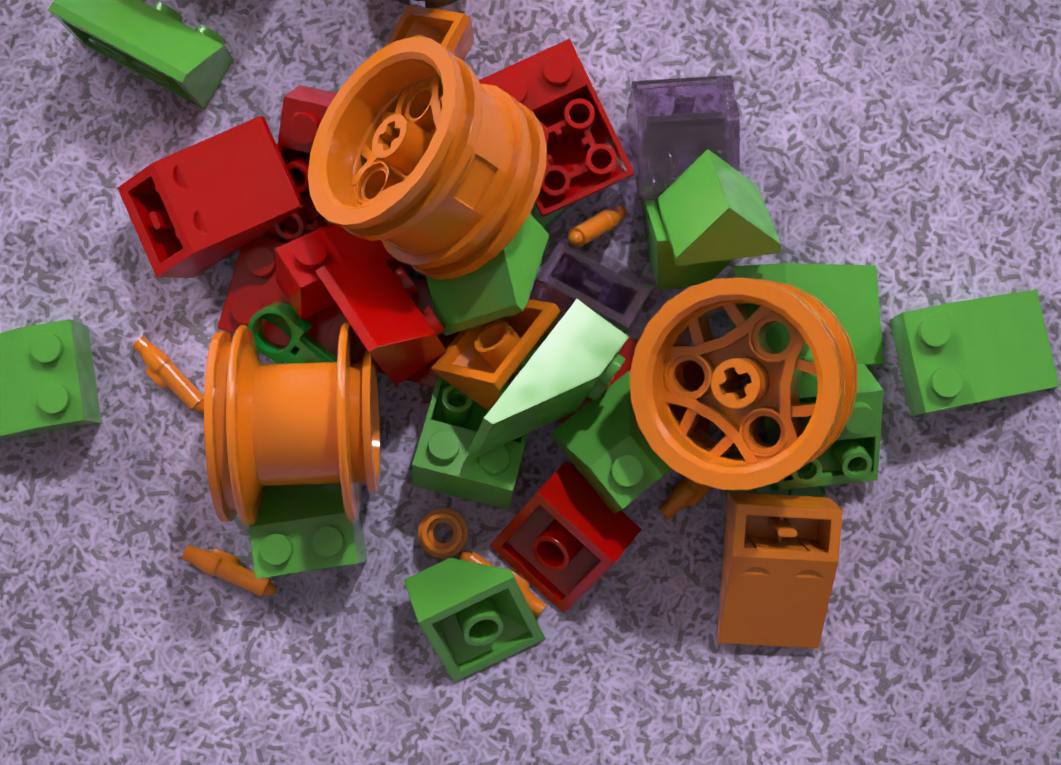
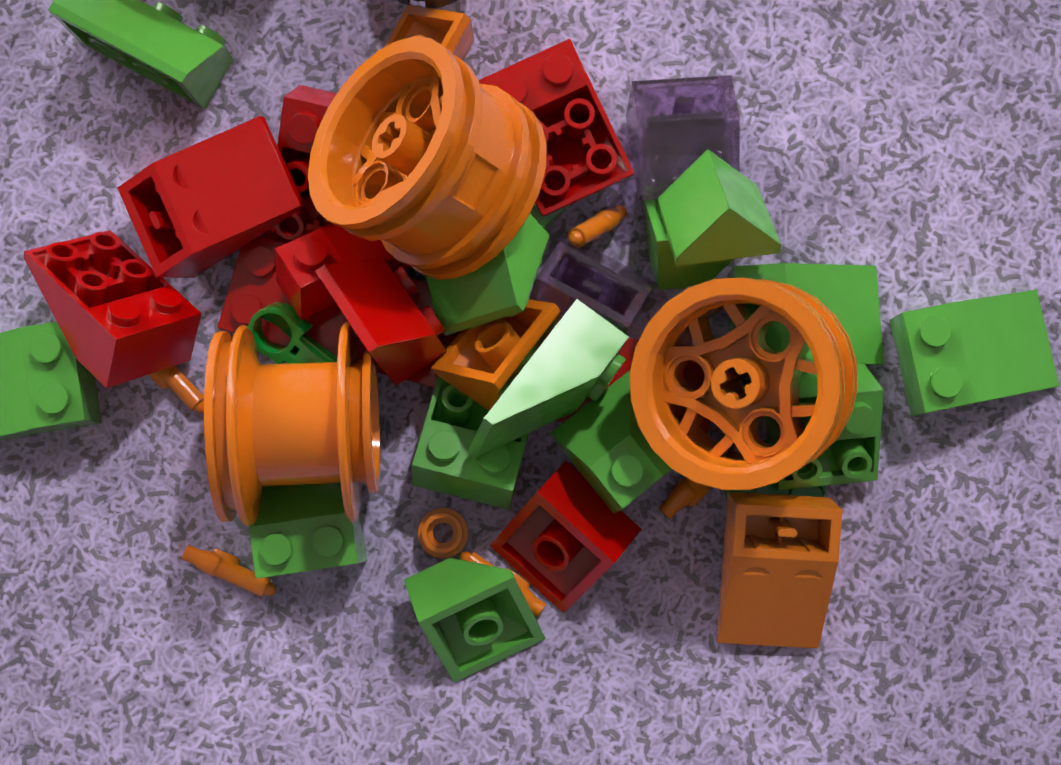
none -> red slope [23,230,201,388]

